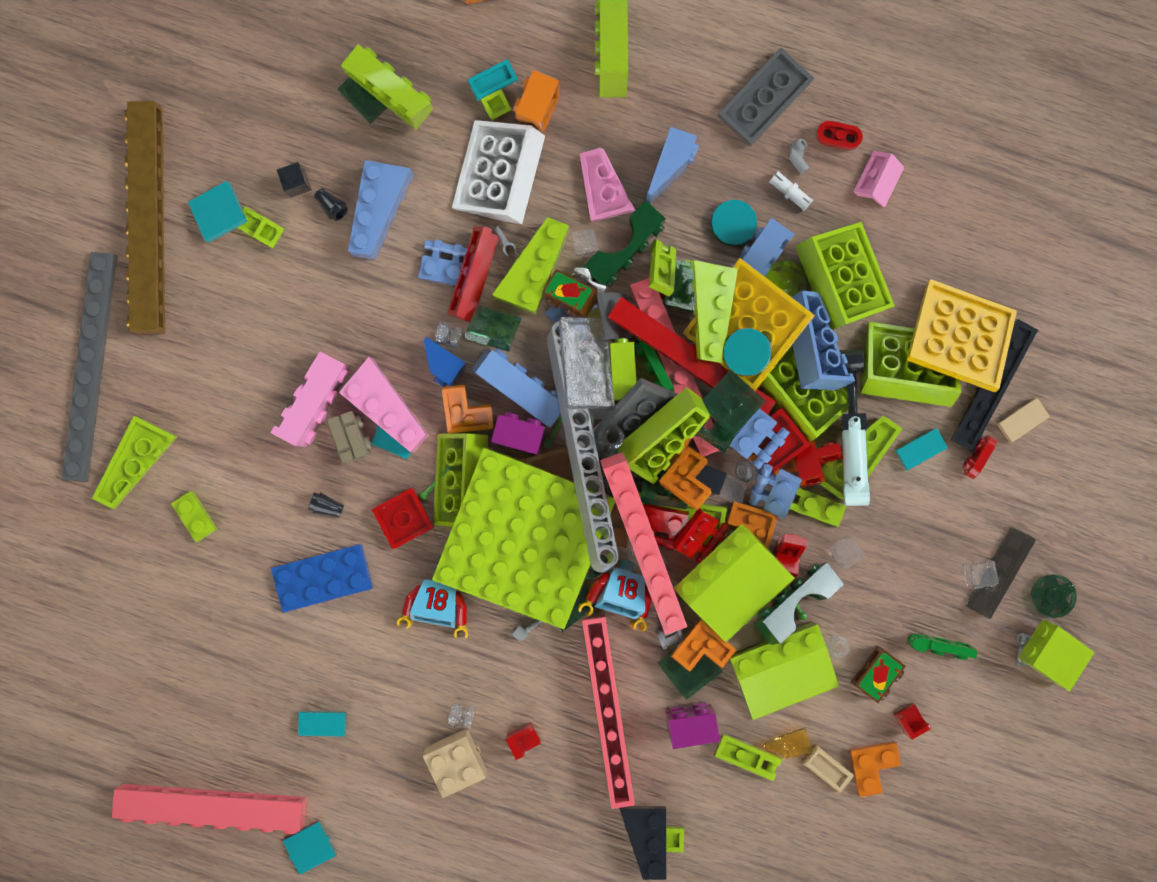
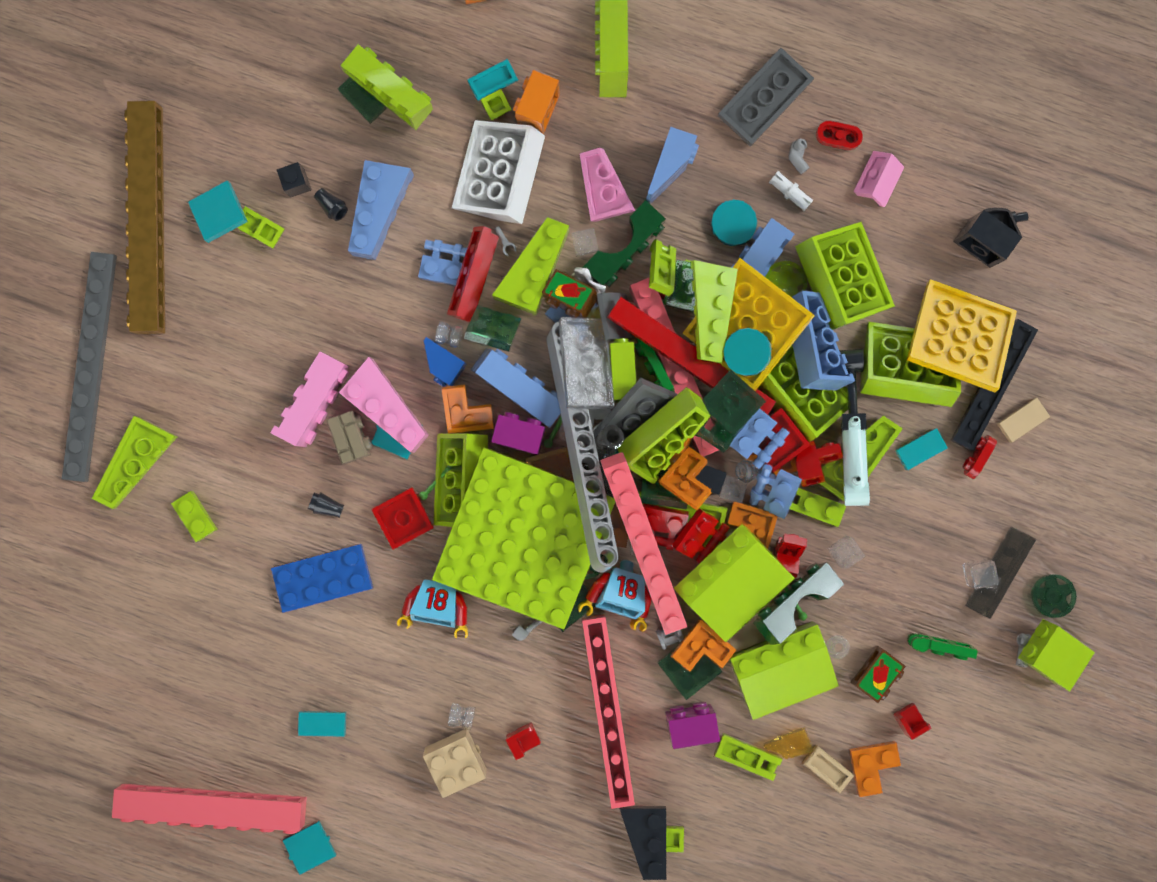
none -> black piece [953,207,1029,268]

